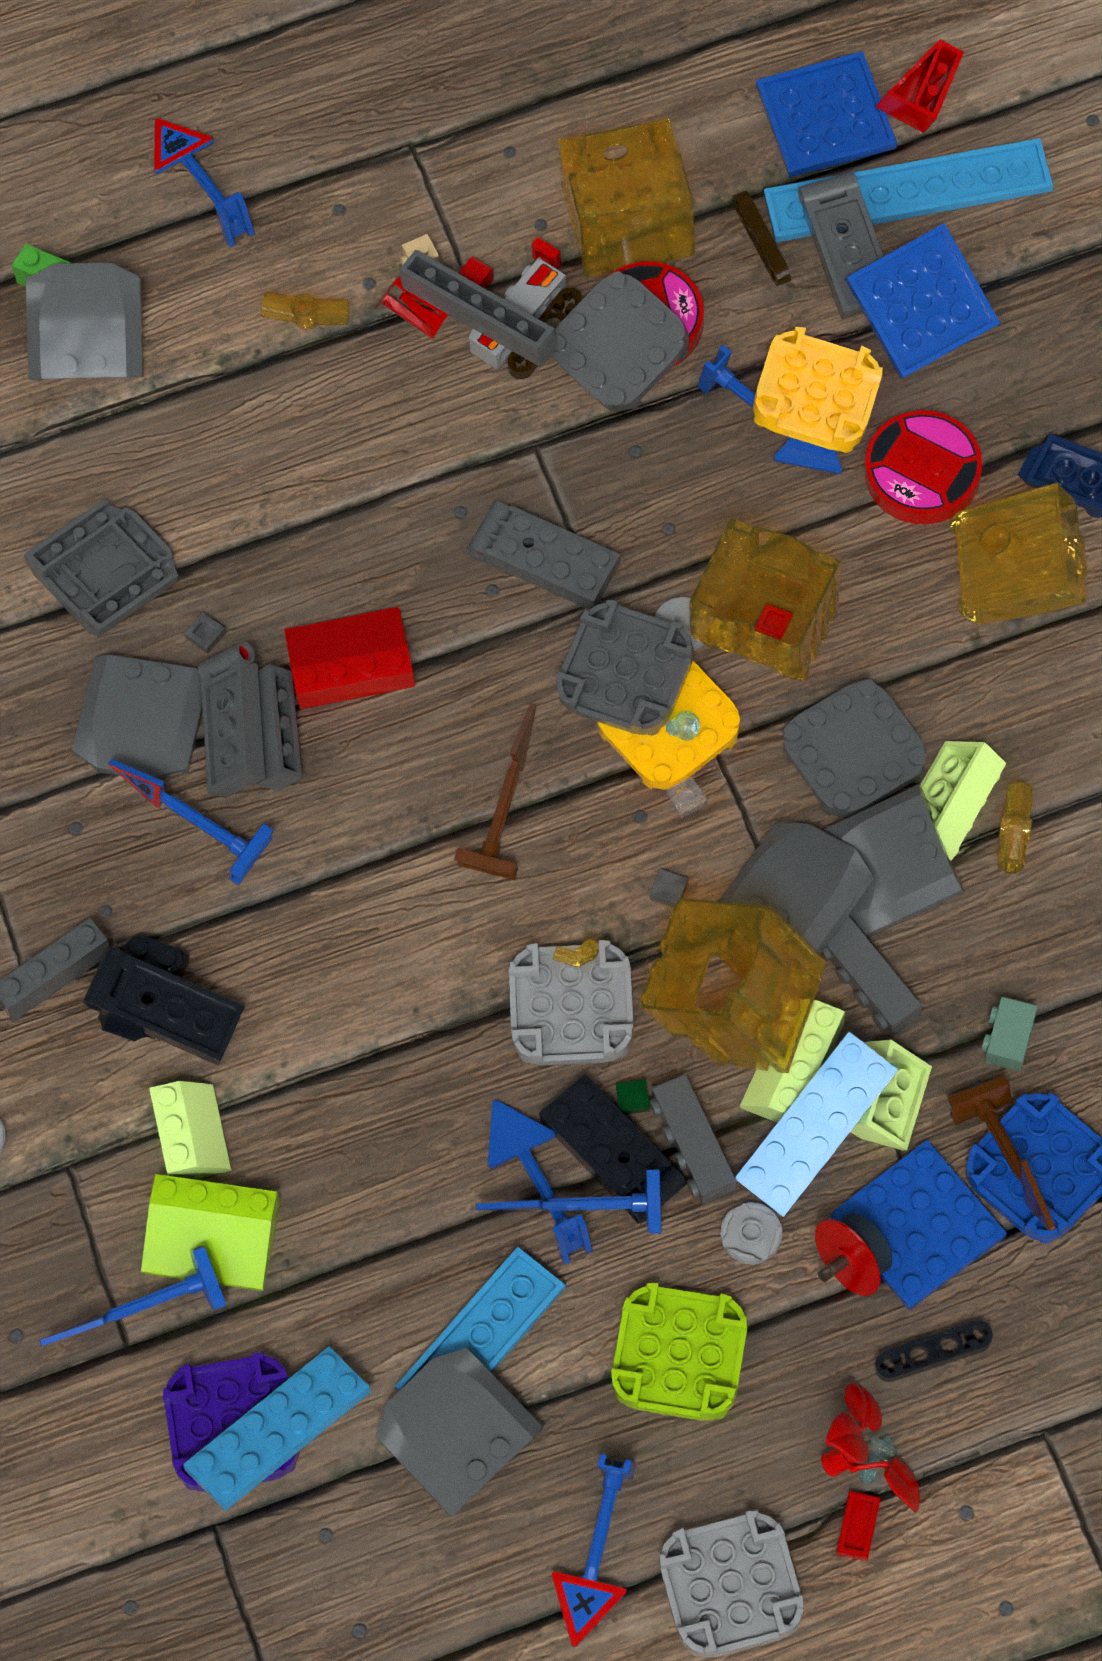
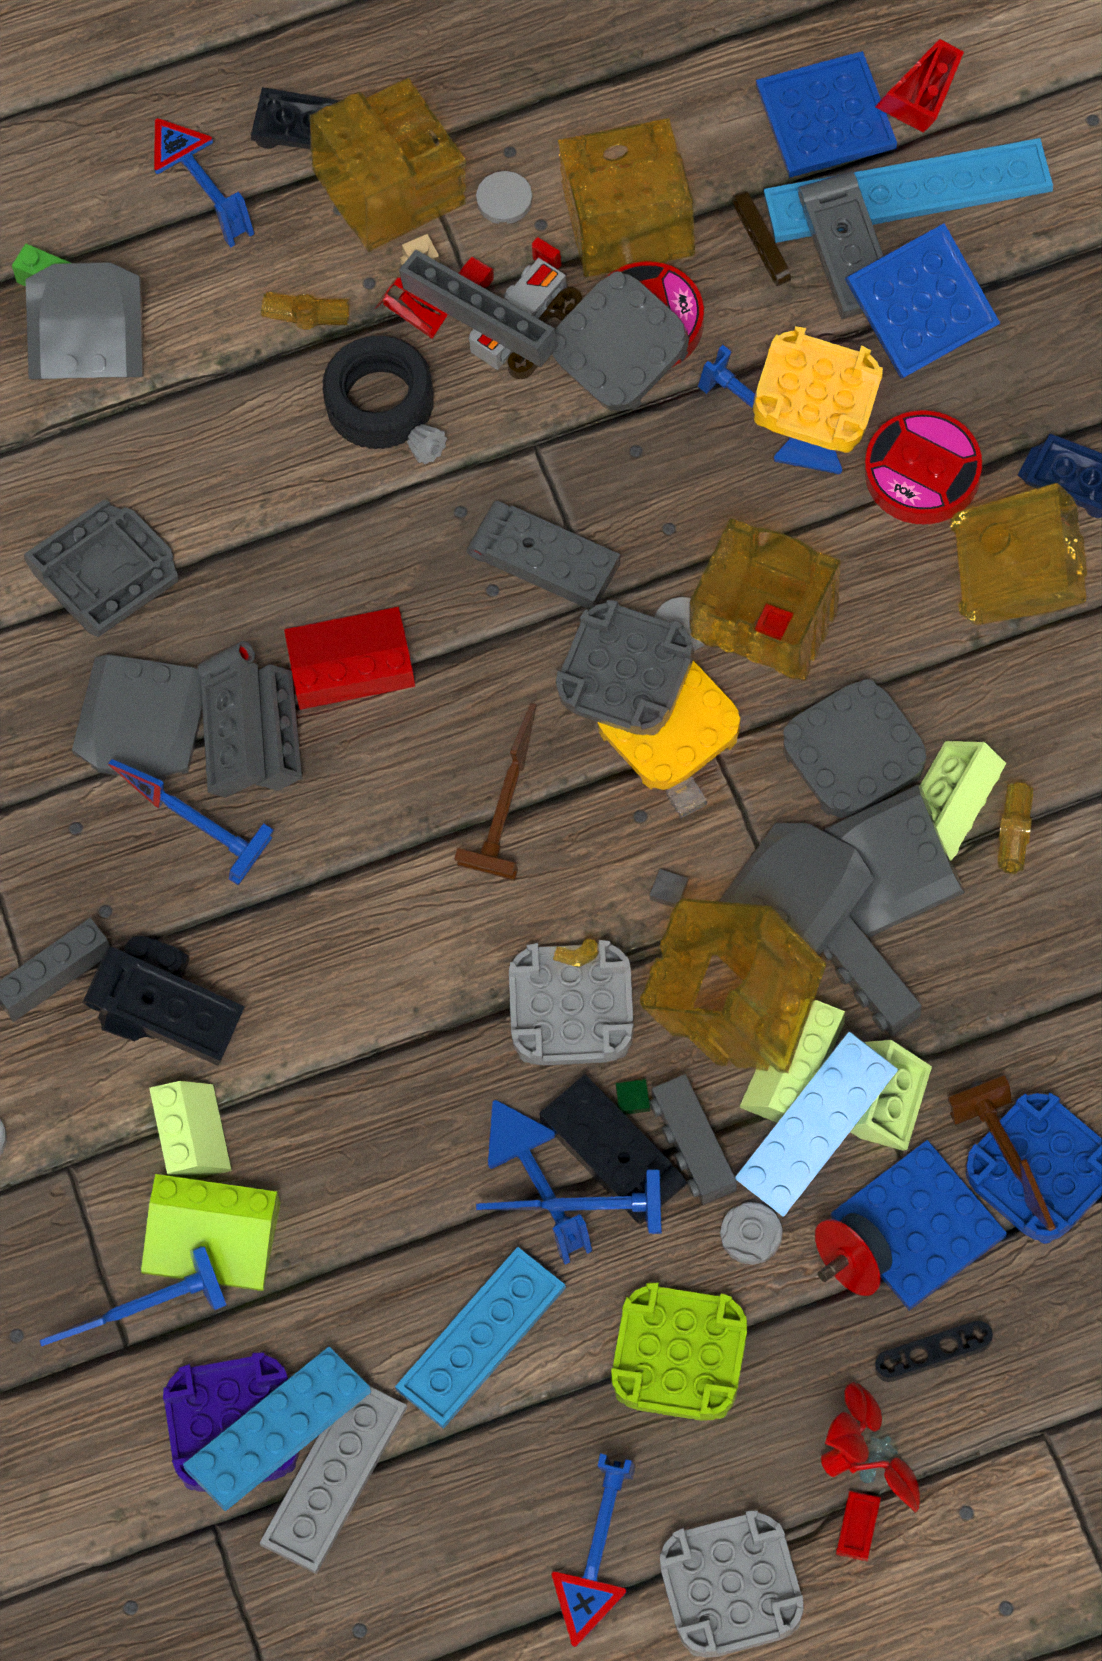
flat silver tile [184,612,226,654] -> none
dark grey wedge [375,1348,544,1517] -> none
clear light blue piece [666,711,700,741] -> none
sand green brick [981,997,1037,1072] -> none
none -> black slope [251,87,356,152]
none -> light grey plate [260,1387,407,1574]
none -> clear yellow piece [310,78,466,252]
none -> black tyre [322,335,434,449]
none -> light grey piece [407,424,447,465]
none -> light grey tile [476,171,532,224]

